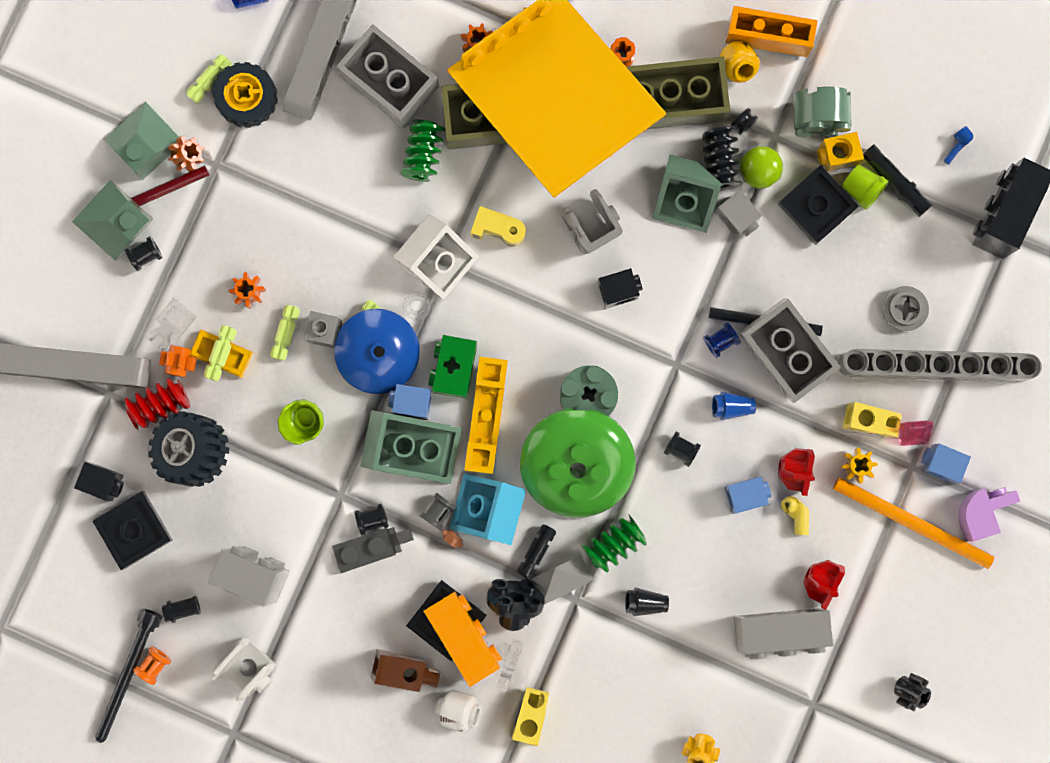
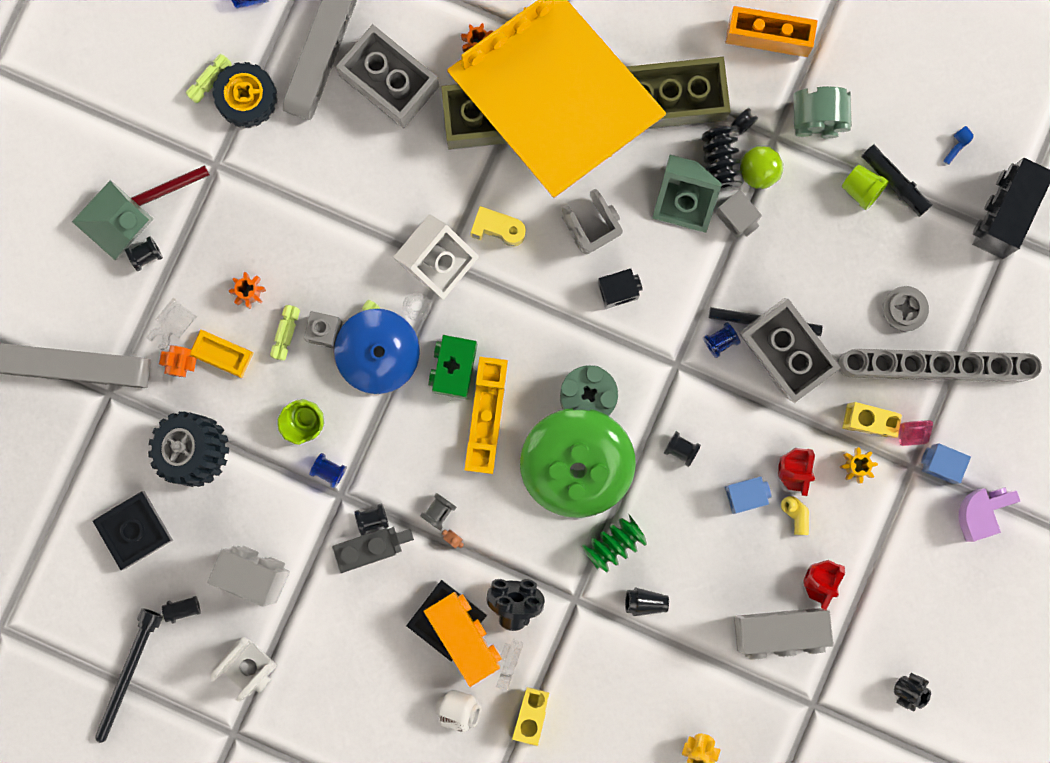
black brick [74,461,124,501] -> none
sand green slope [105,101,179,180] -> none
red piece [124,378,191,430] -> none
orange bush [133,646,172,685] -> none
orange gear [168,136,204,172] -> none
yellowish green axle [203,325,237,381] -> none
sand green slope [360,410,462,484] -> none
reddish brown torso [371,649,440,692] -> none
medium blue brick [388,384,432,420] -> none
green piece [401,119,446,182] -> none
medium azure slope [449,473,526,545] -> none
black axle [517,524,556,579] -> none
light grey slope [530,554,594,605] -> none
orange bush [610,37,636,67] -> none
blue cone [712,392,756,420] -> none
yellow head [719,41,760,83] -> none
black plate [778,165,859,245] -> none
yellow brick [817,132,864,172] -> none
light orange piece [833,477,995,569] -> none
none -> clear blue bush [309,453,347,489]

